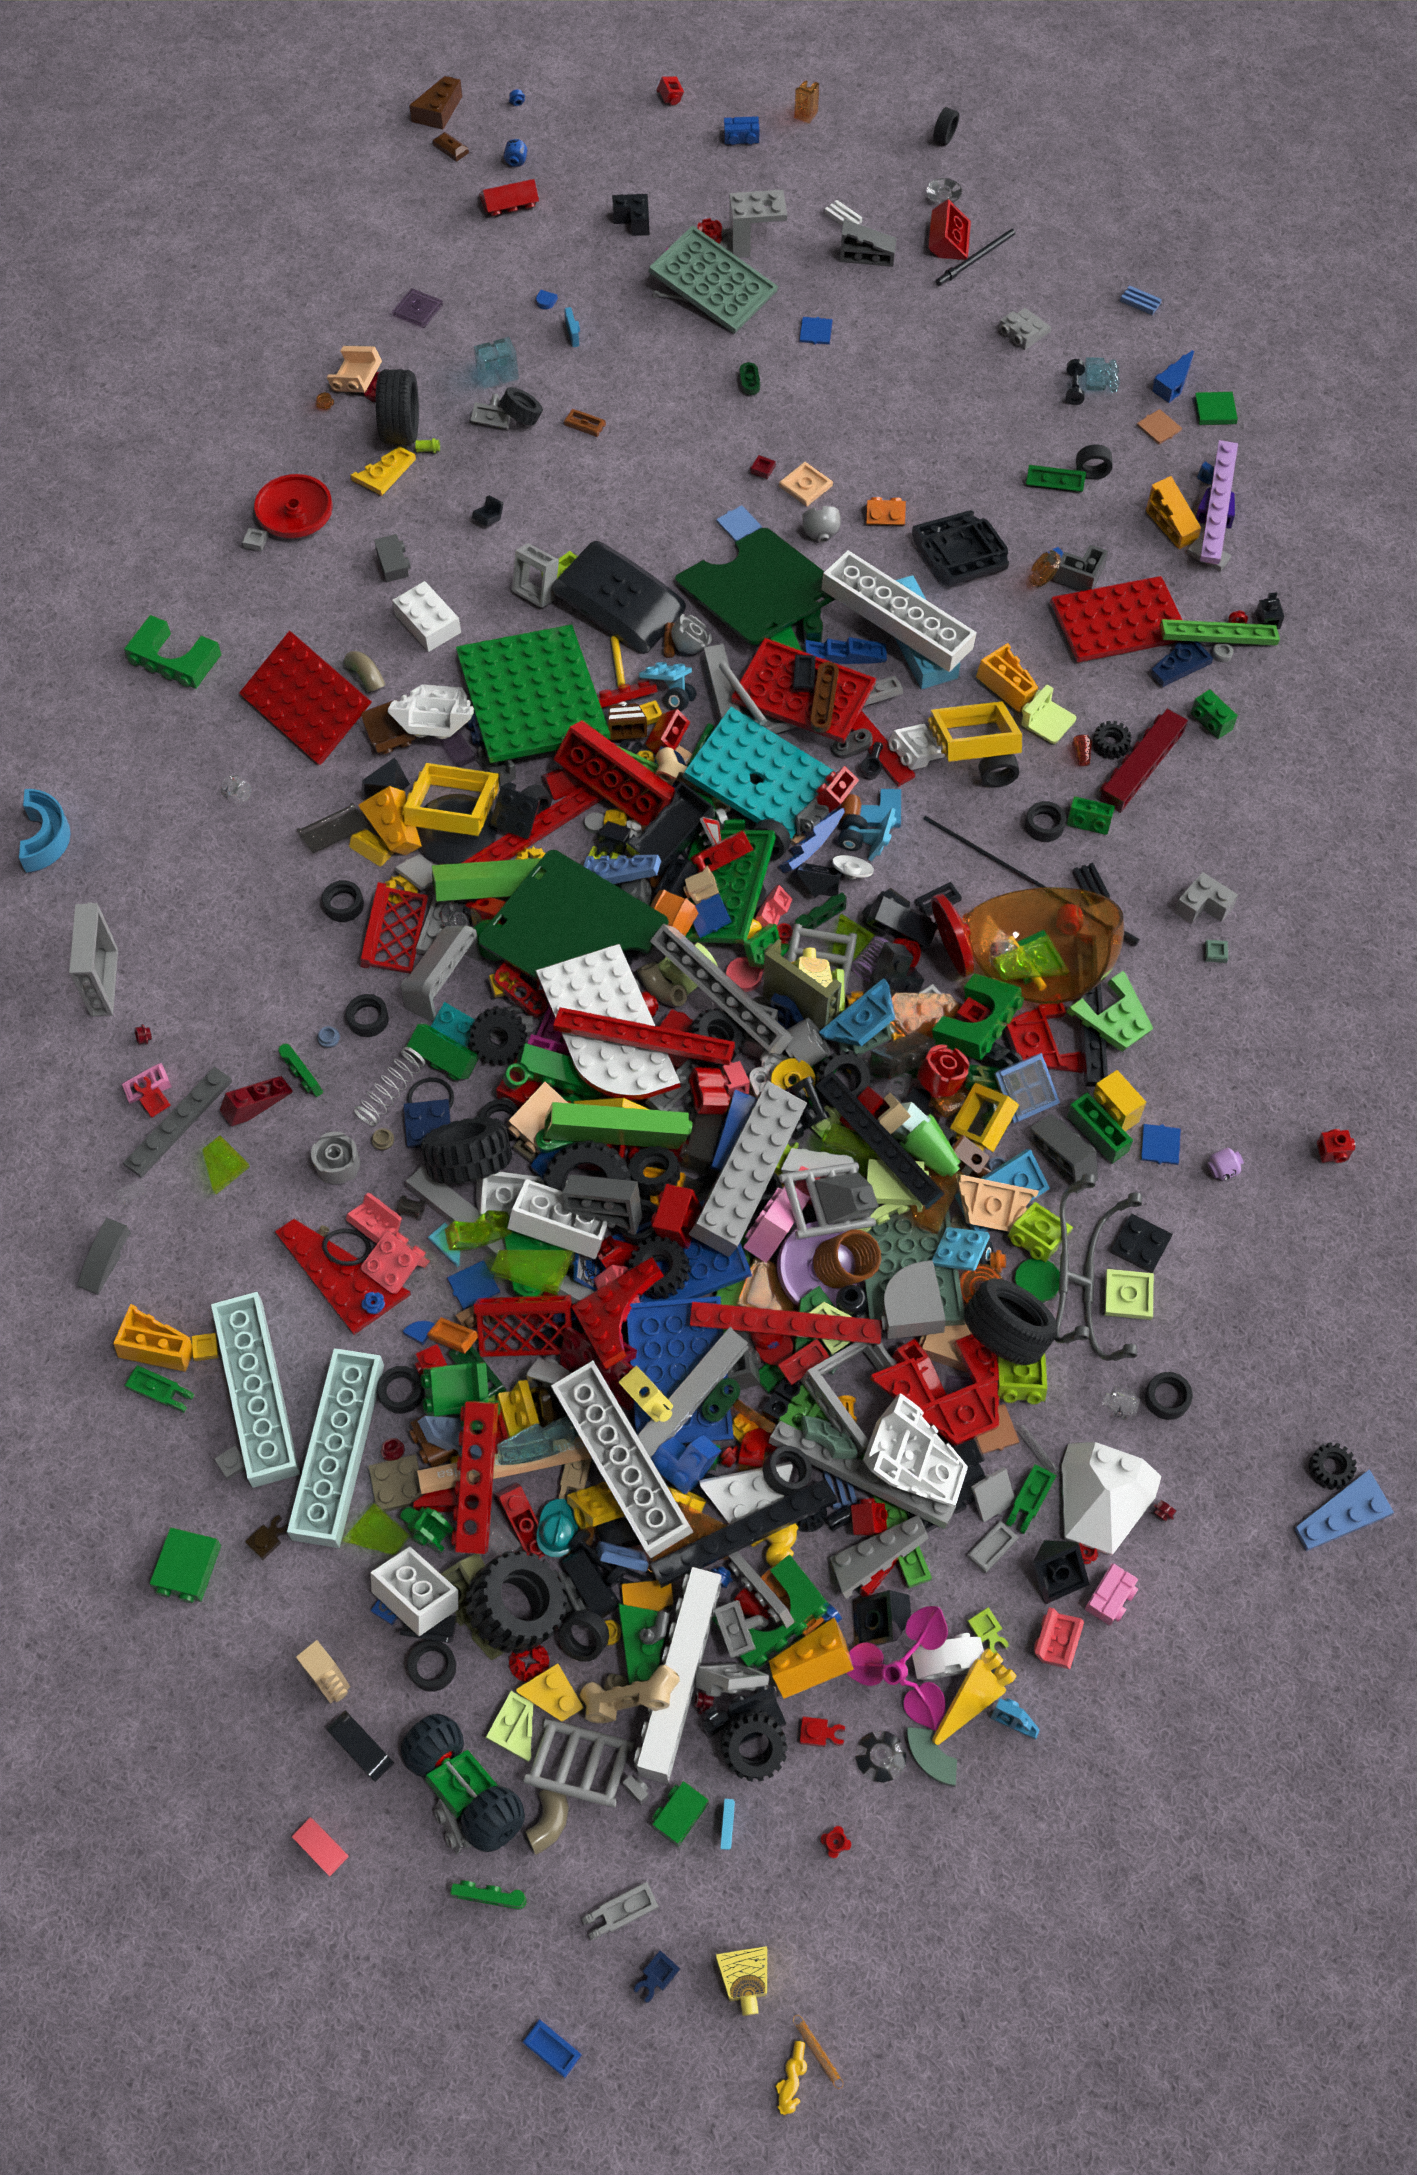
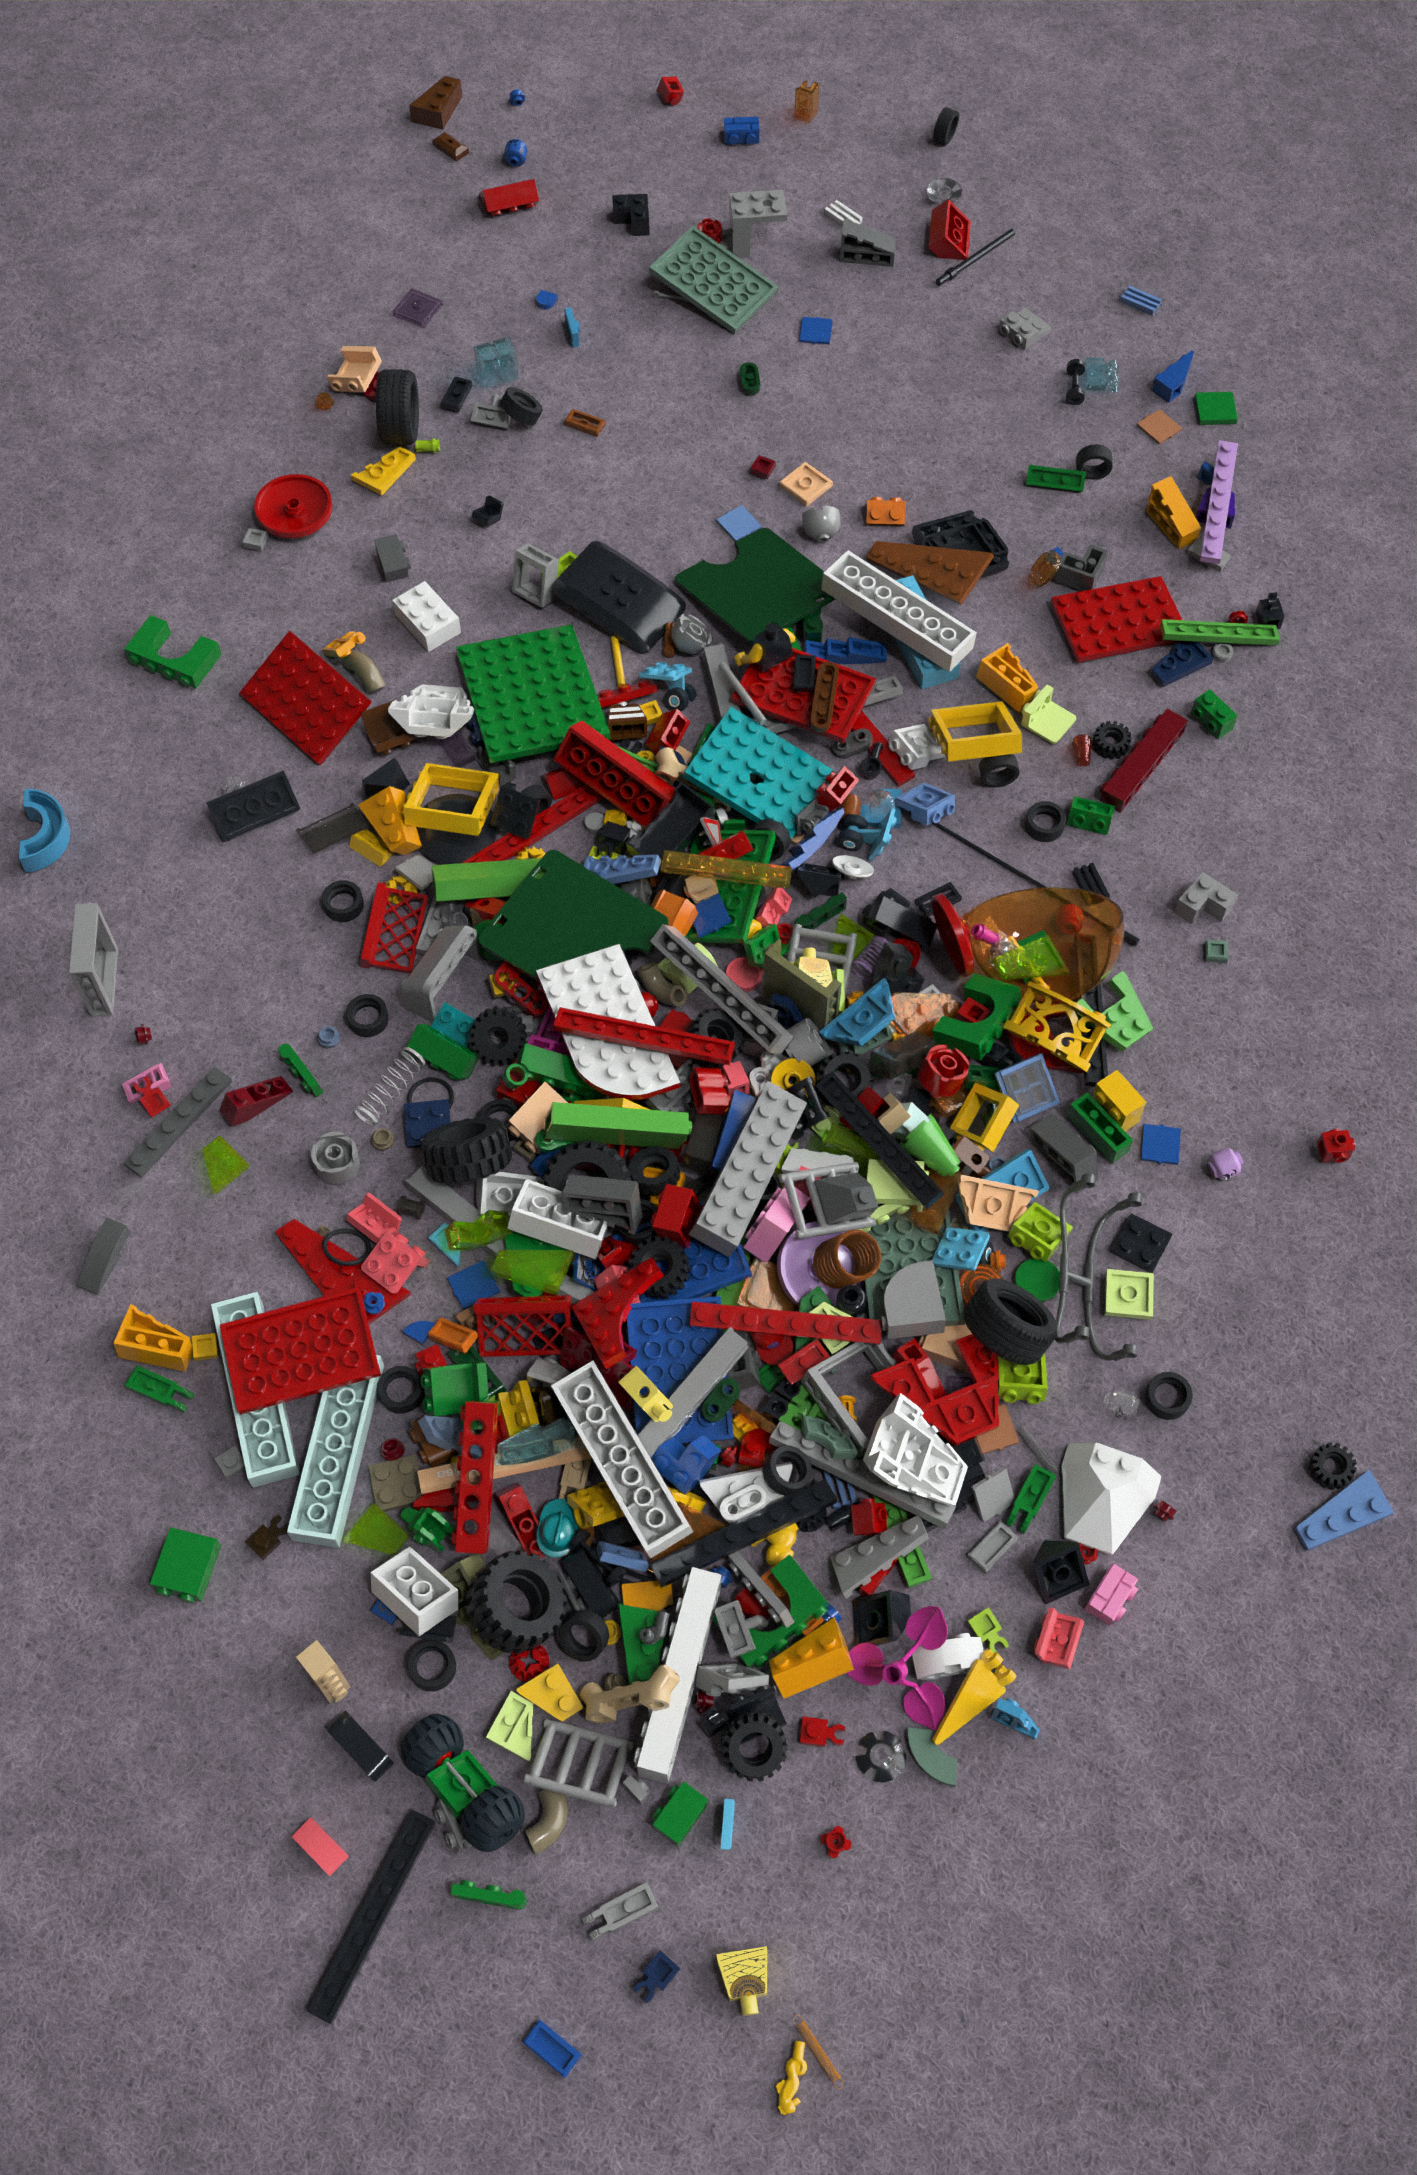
none -> black plate [206,770,301,841]
none -> red plate [220,1287,381,1415]
none -> black plate [307,1810,436,2025]
none -> light orange plate [322,631,366,658]
none -> black plate [441,376,473,412]
none -> clear yellow plate [661,850,792,889]
none -> white plate [720,1485,767,1523]
none -> black torso [733,623,795,673]
none -> dark orange wing [866,541,994,605]
none -> clear head [867,789,895,819]
none -> medium blue plate [896,782,955,825]
none -> dark pink pin [971,923,999,946]
none -> yellow fence [1003,981,1111,1072]

